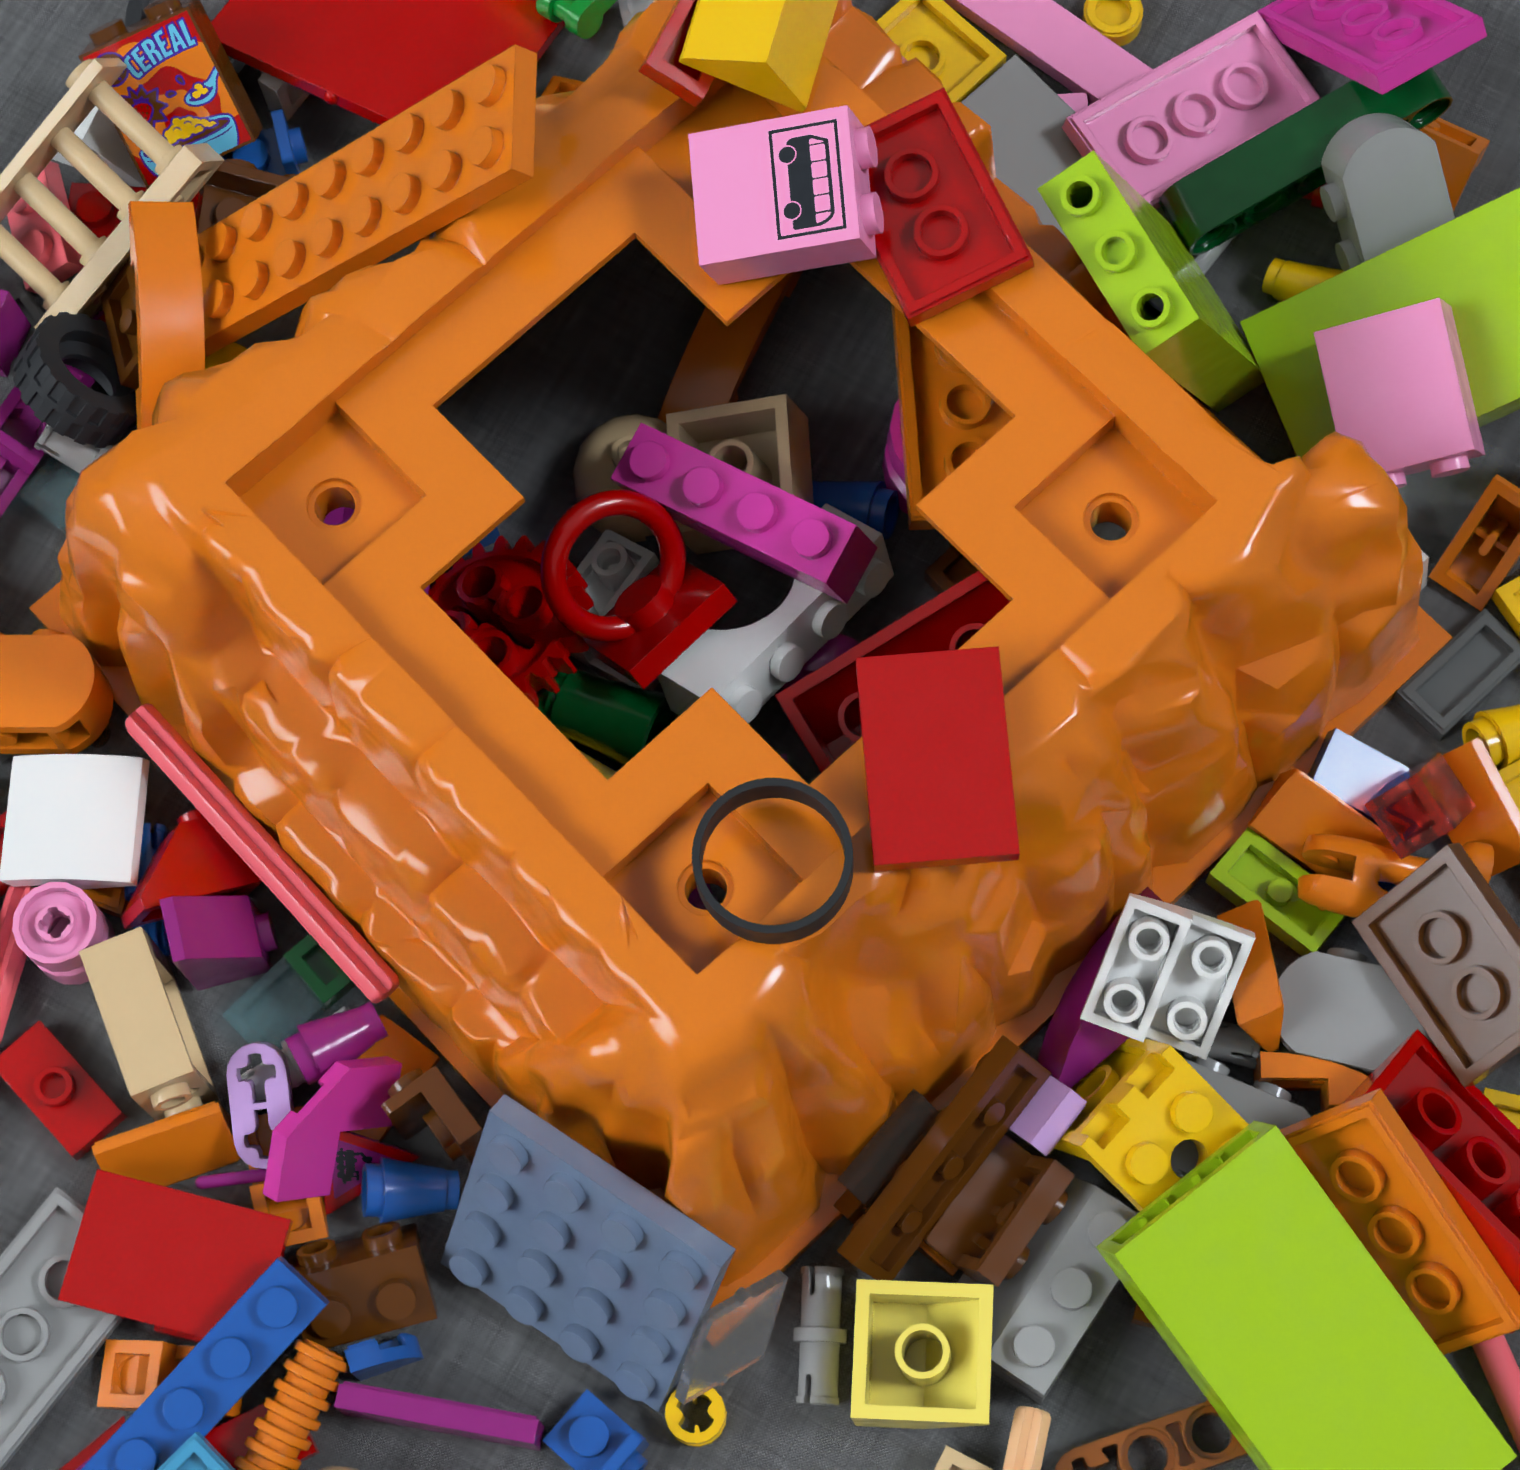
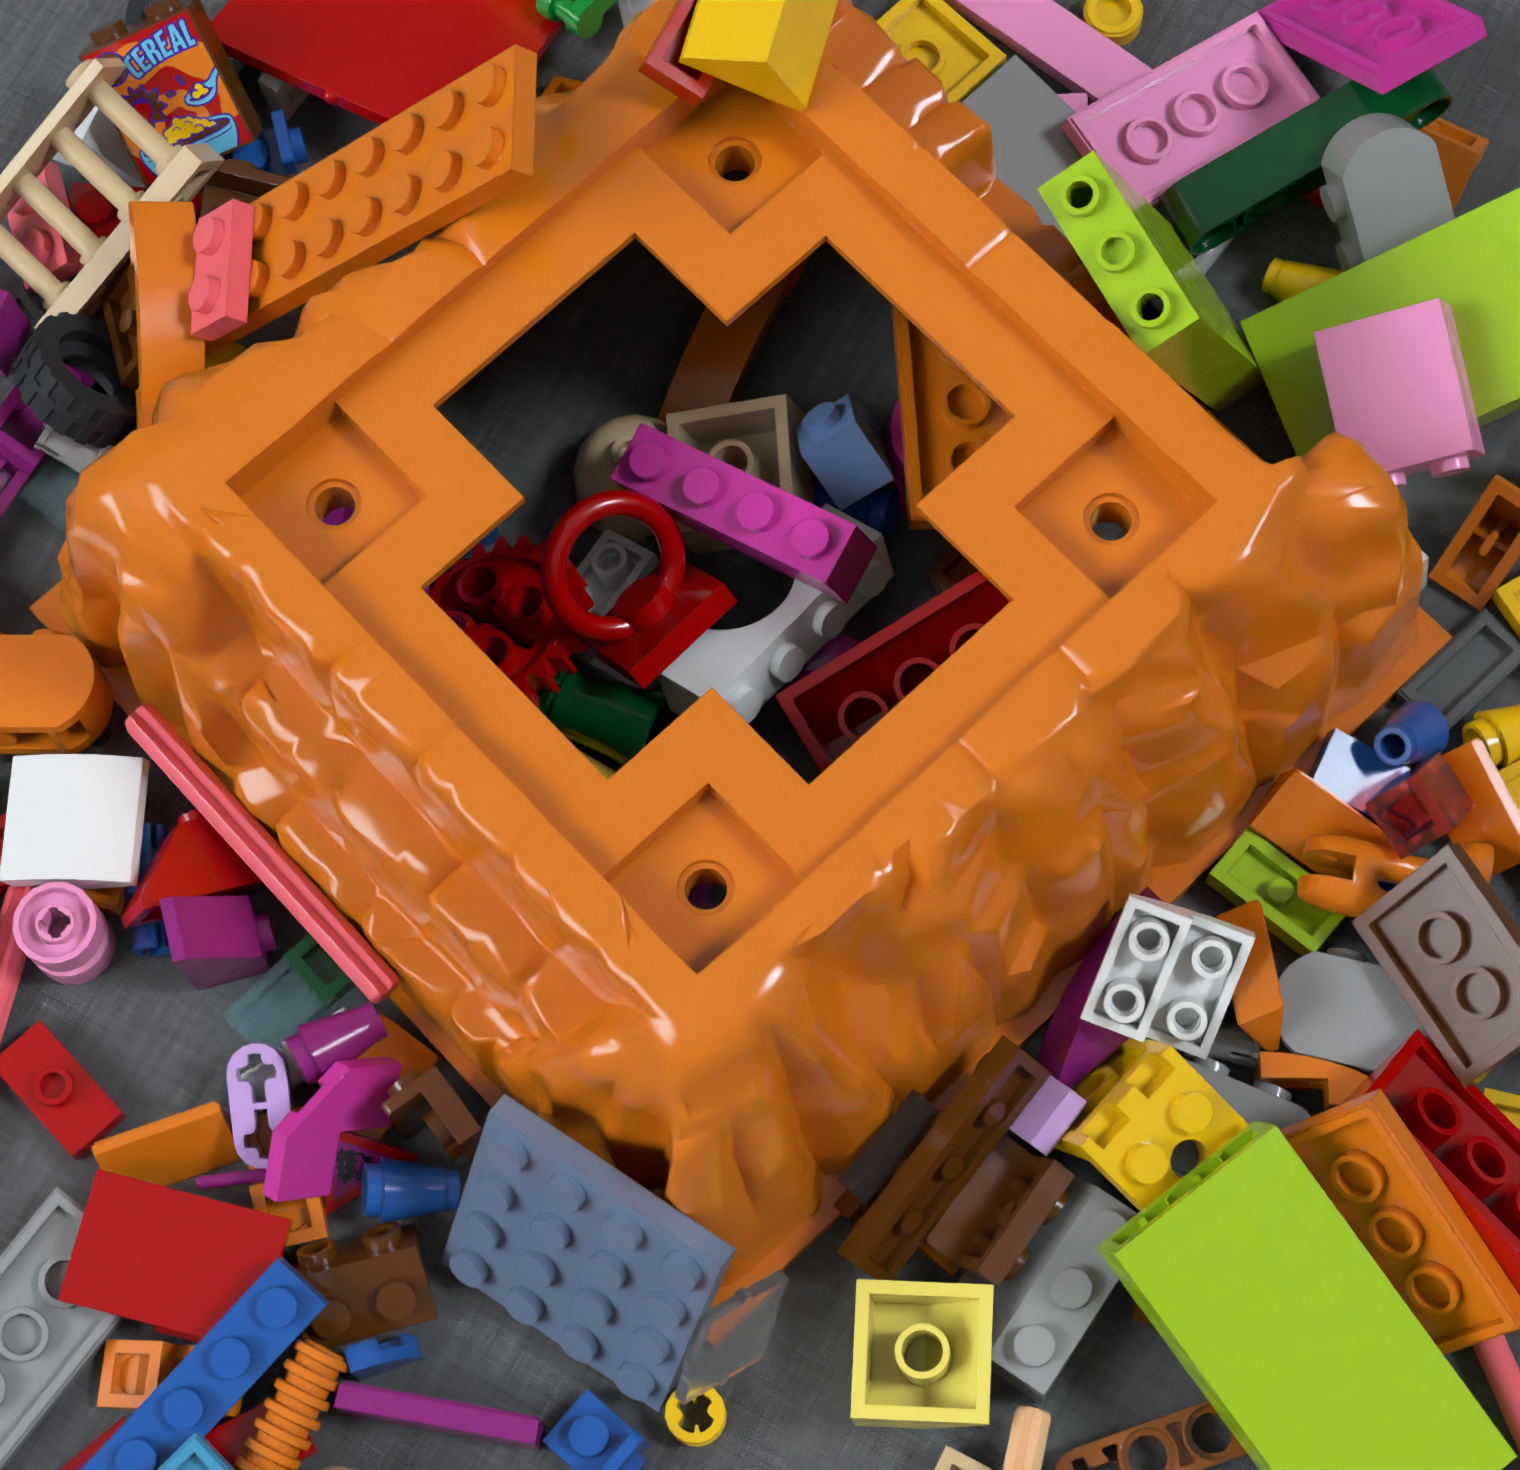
tan window [79,926,219,1121] -> none
bright pink brick [688,105,884,285] -> none
black tyre [692,778,853,944] -> none
light grey pin [793,1266,847,1406] -> none
red tile [856,646,1020,872] -> none
red tile [864,87,1035,327] -> none
none -> coral plate [188,199,255,342]
none -> medium blue slope [795,394,895,511]
none -> blue cone [1374,700,1449,765]

